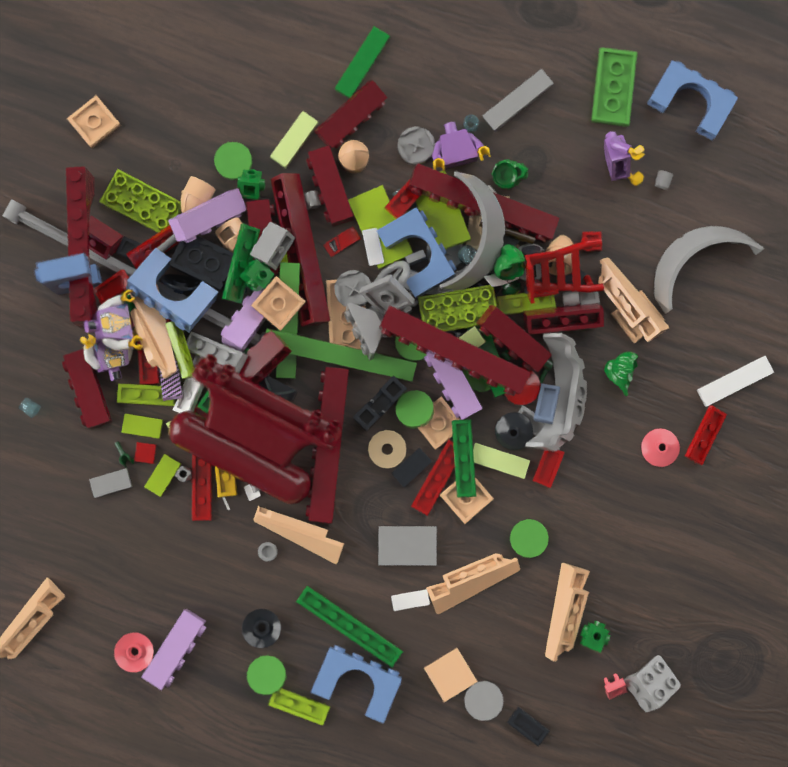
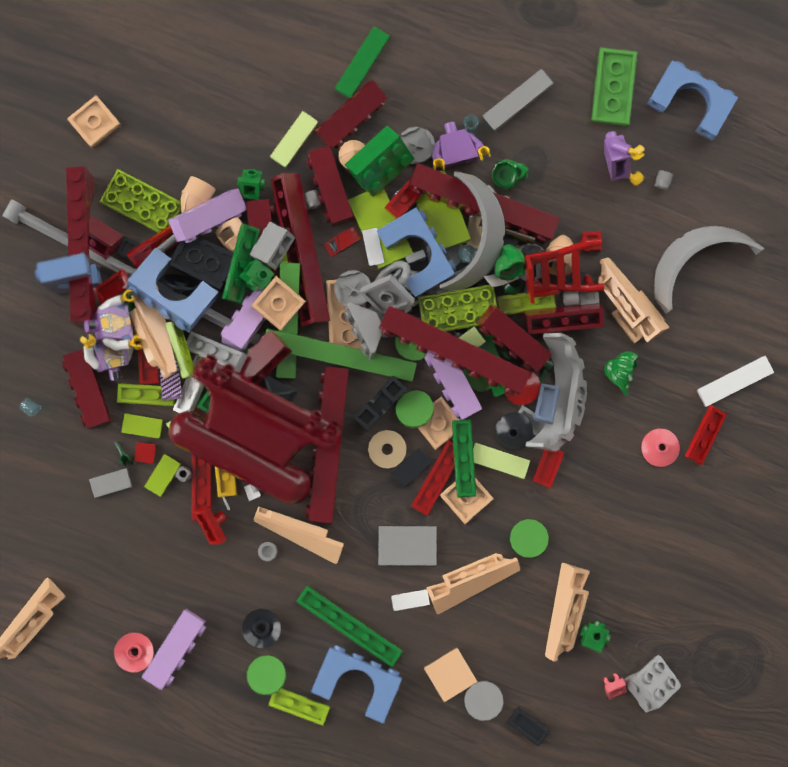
bright green tile [214,142,252,180] -> none
none -> red tile [193,507,227,545]
none -> green brick [345,126,415,197]

